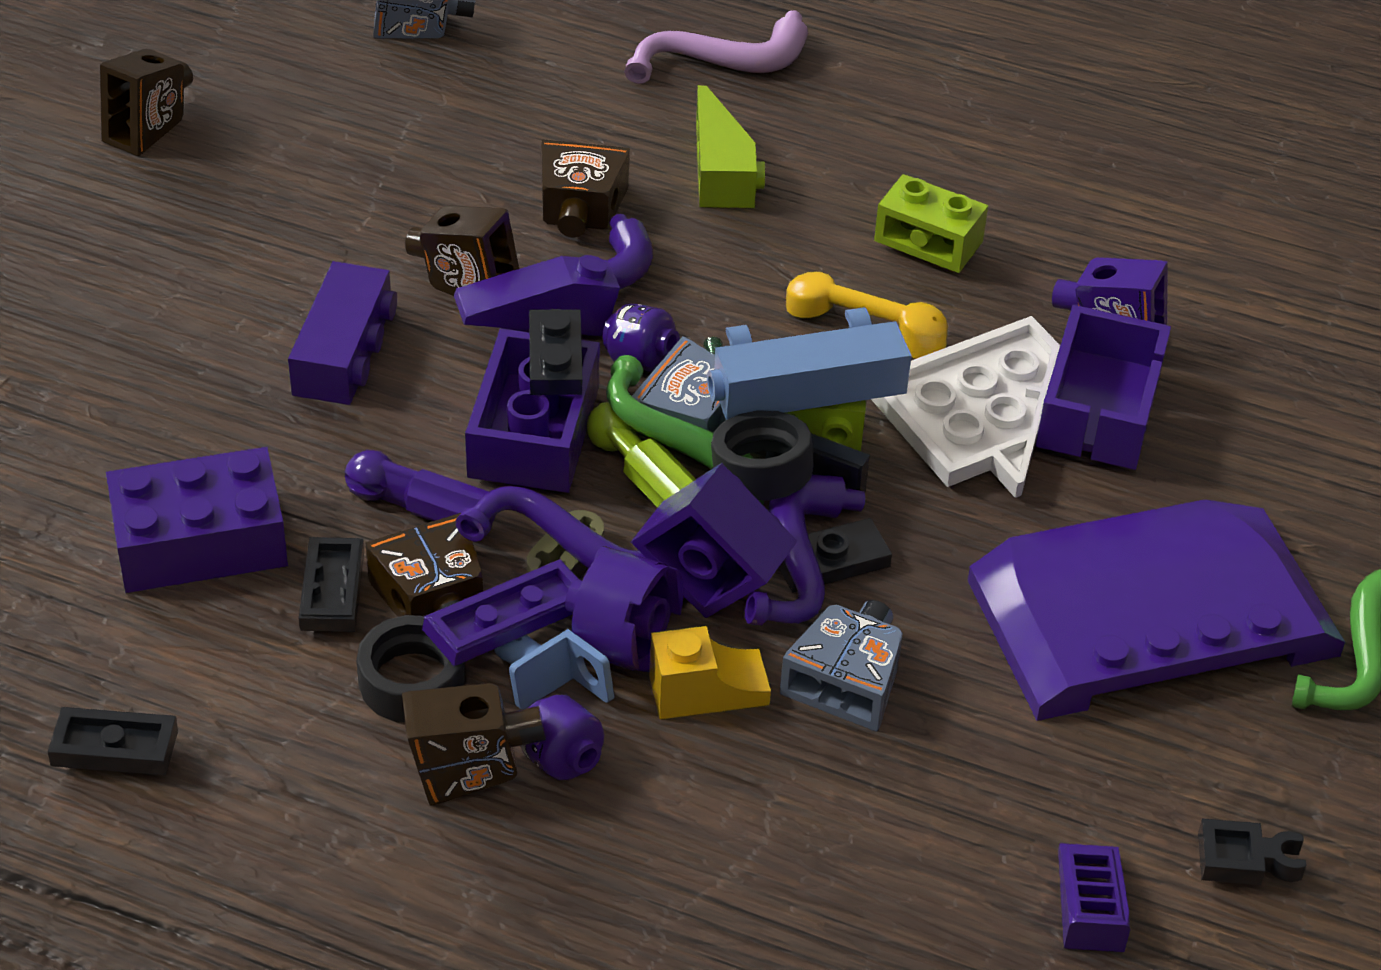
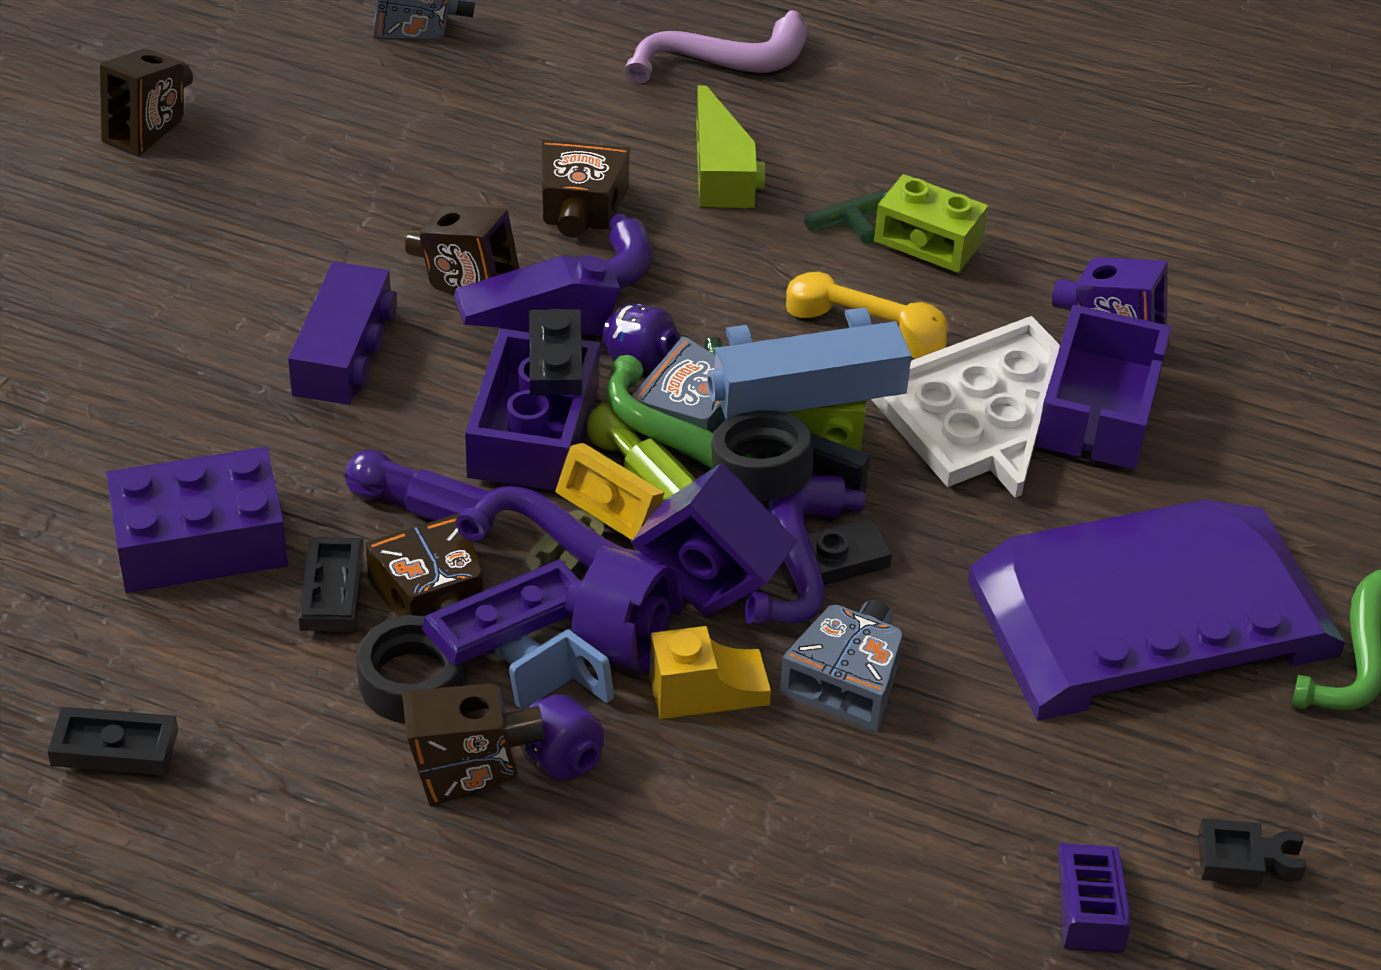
none -> yellow panel [555,443,665,540]
none -> clear green piece [804,189,888,244]

